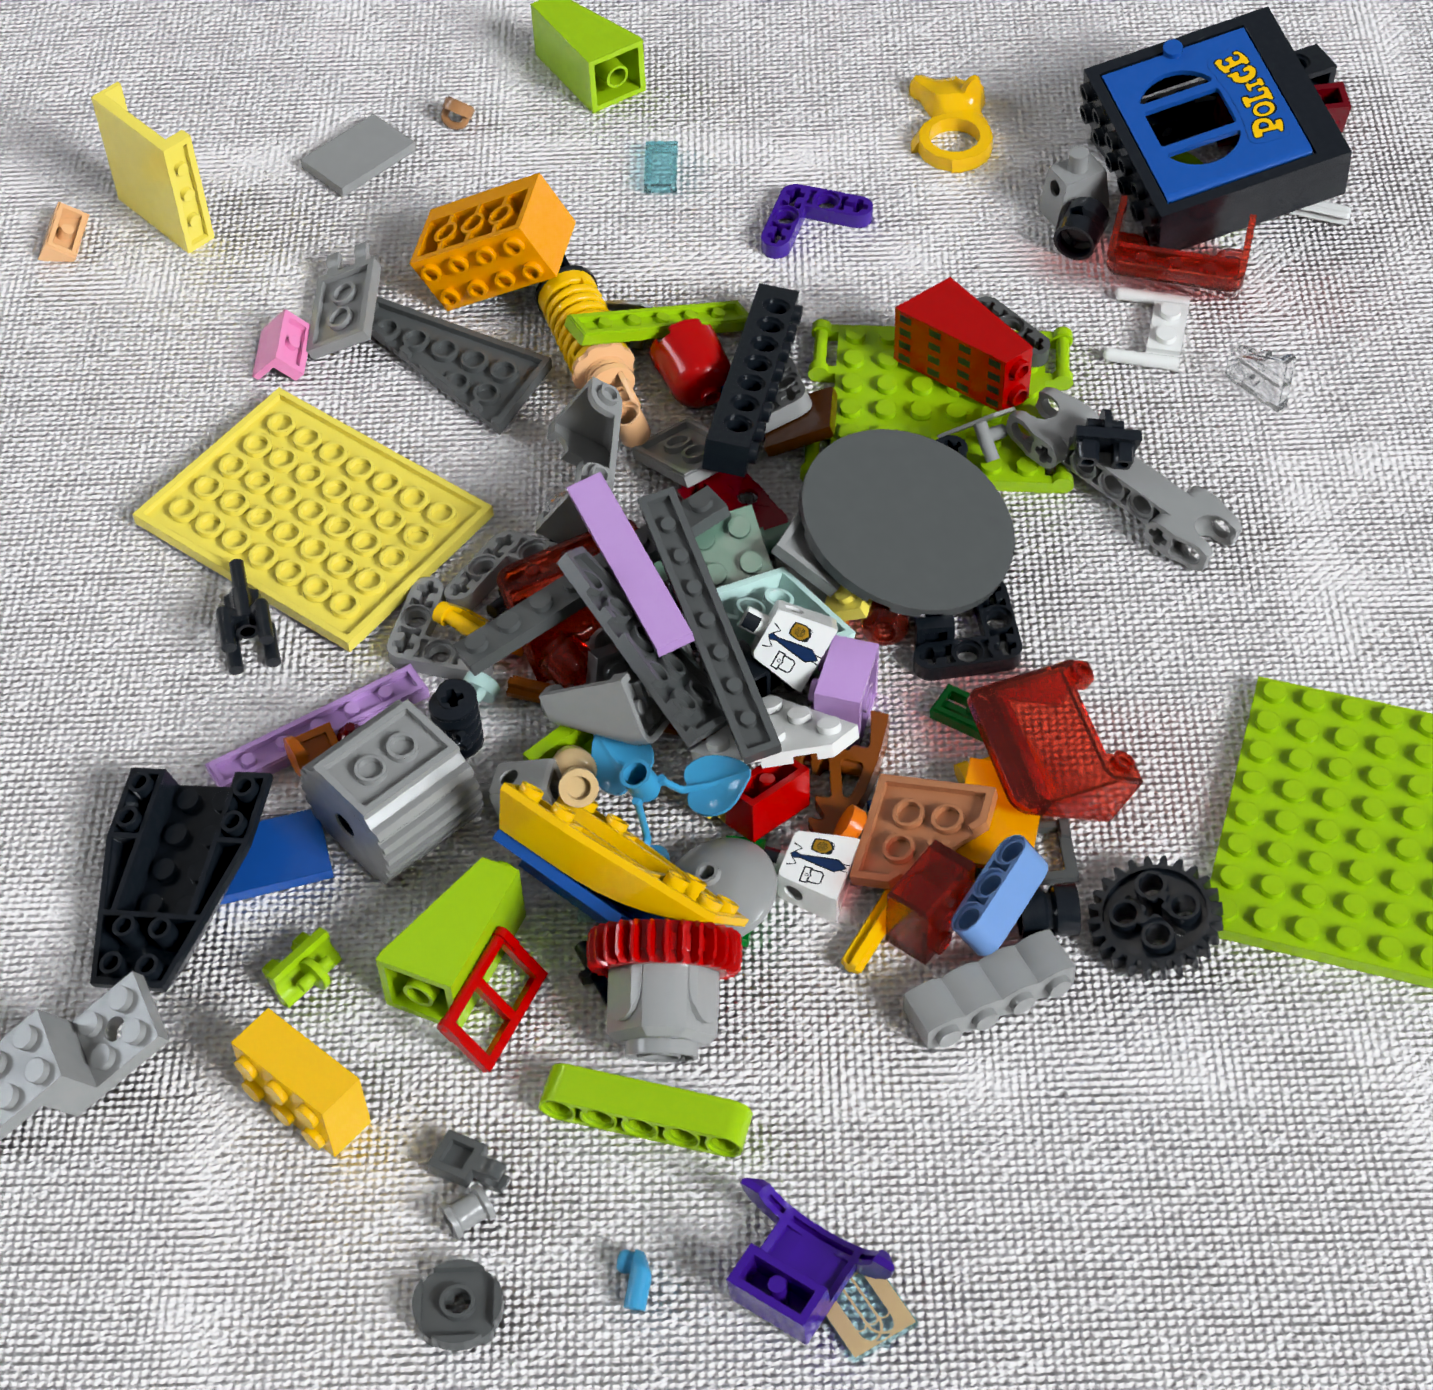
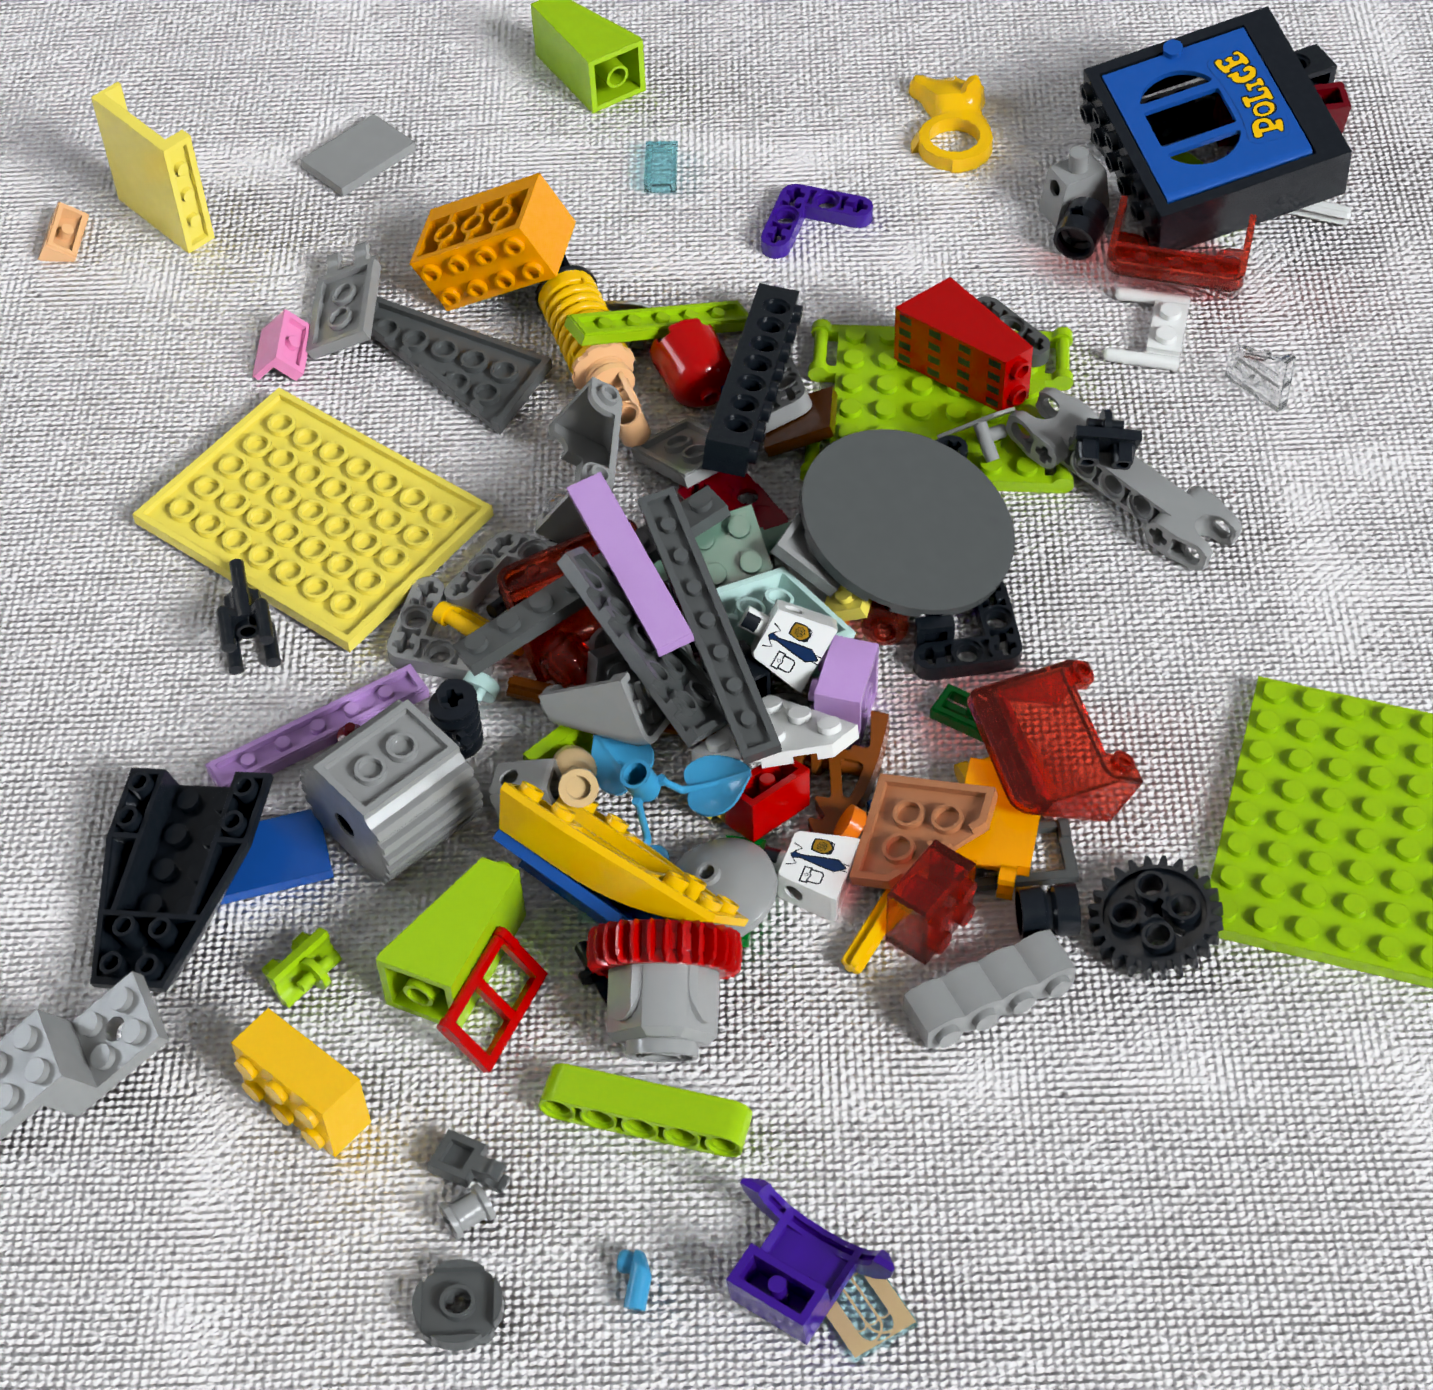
orange tile [283,722,339,778] -> none
medium nougat tile [441,96,475,130] -> none
medium blue beam [951,835,1048,956] -> none

